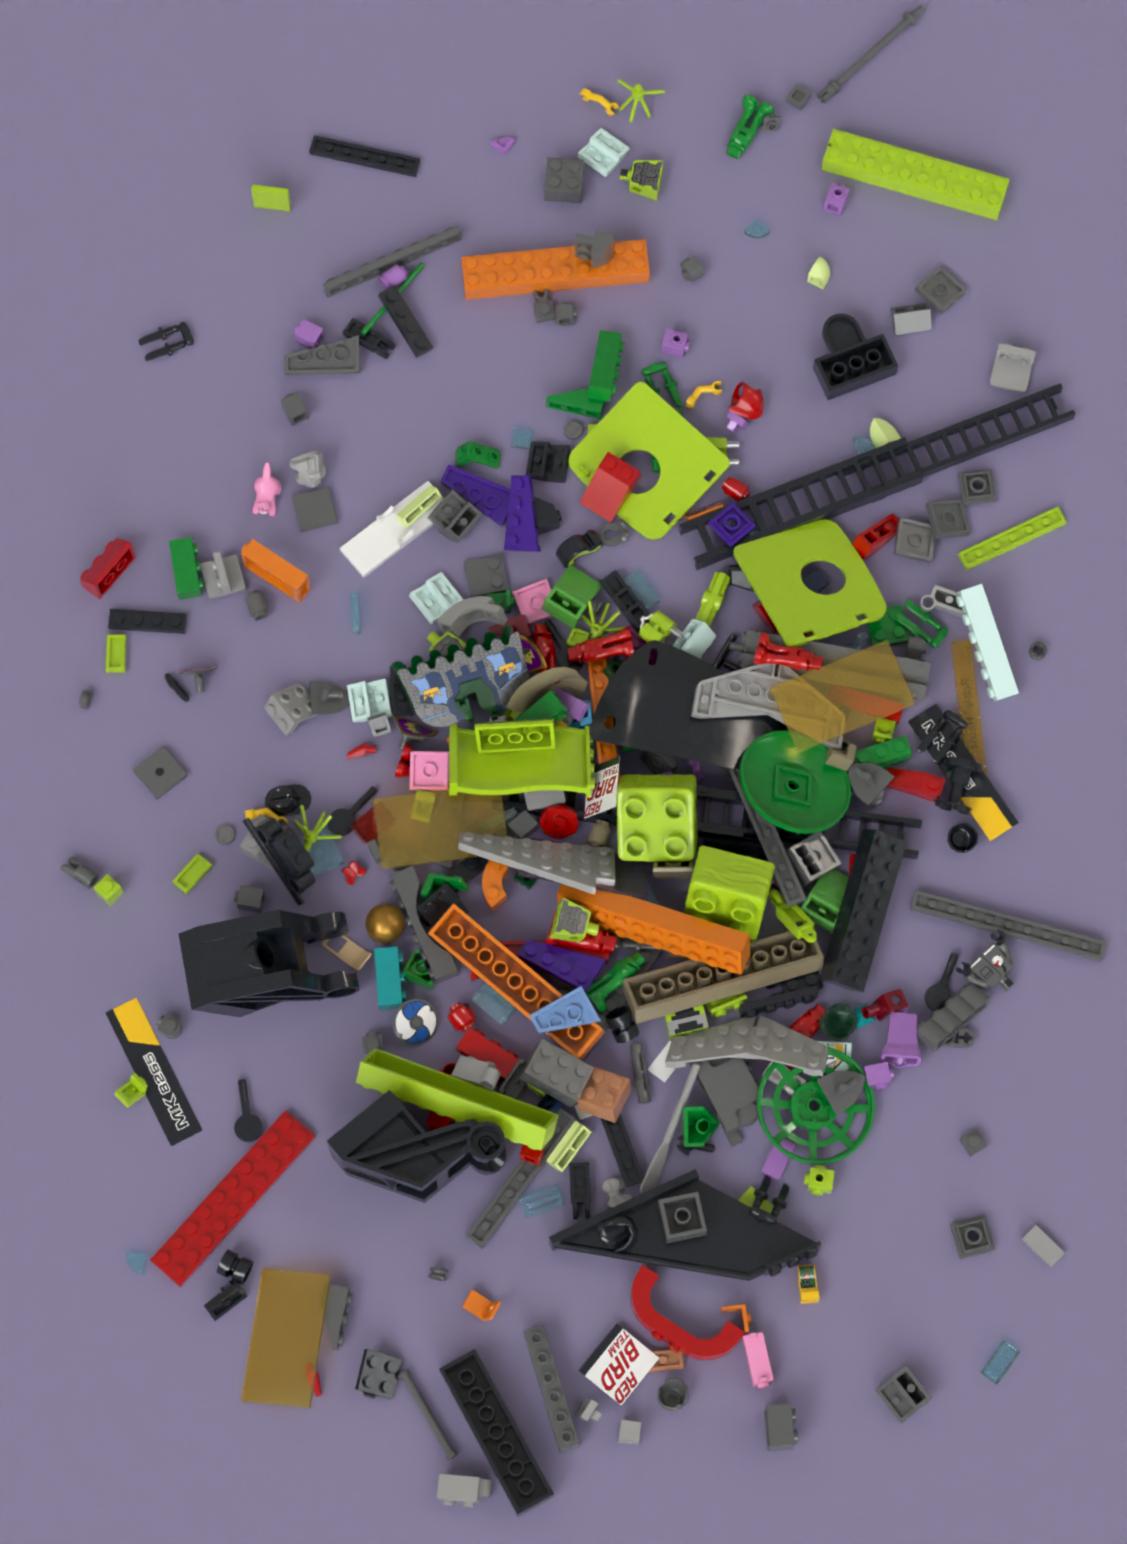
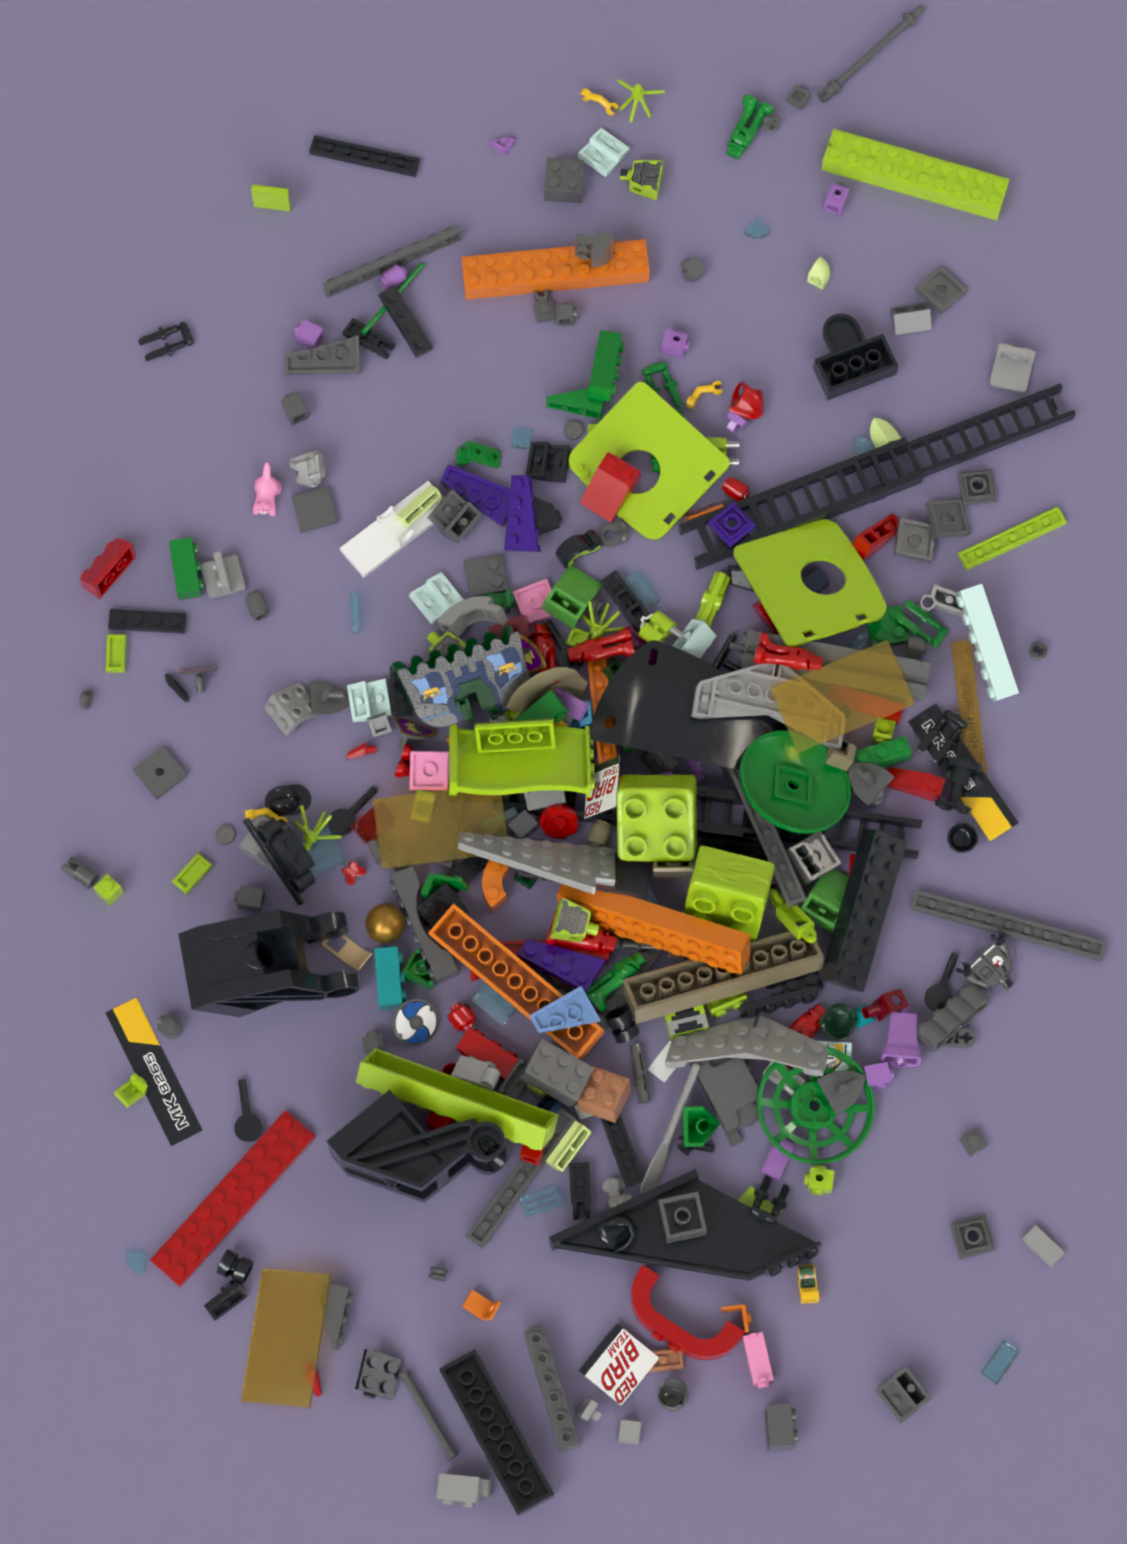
orange window [241,539,311,603] -> none

